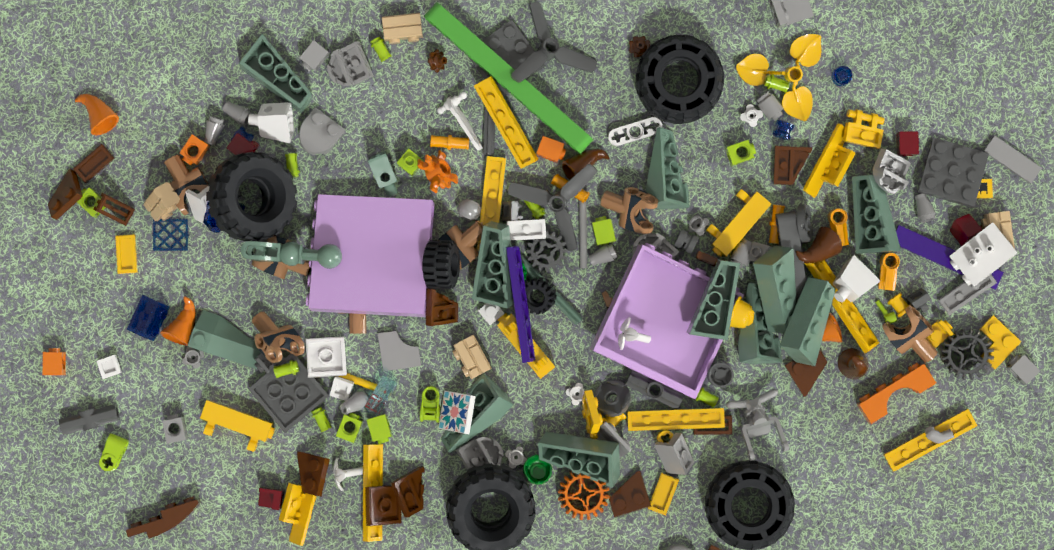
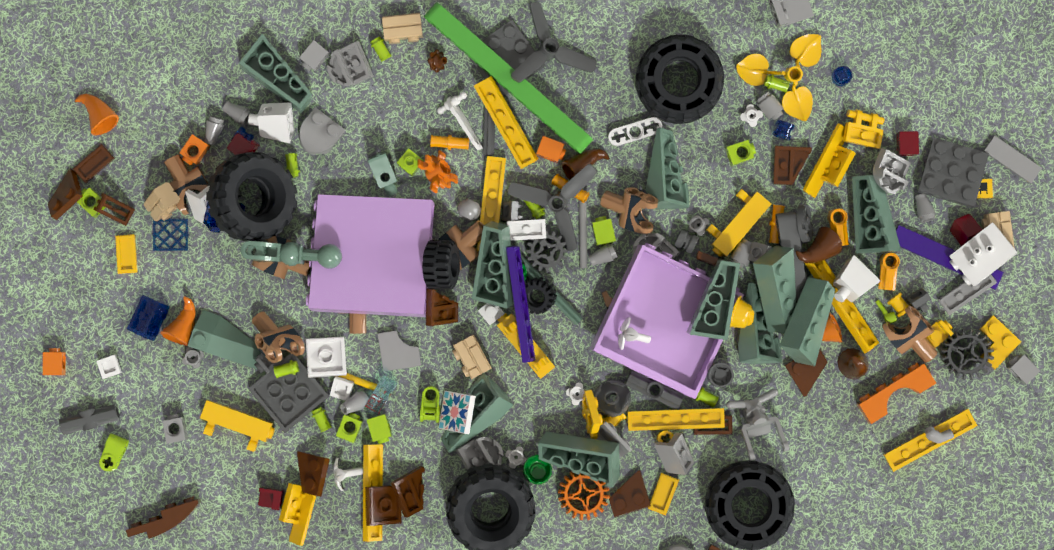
reddish brown plant [629,36,651,58] -> none

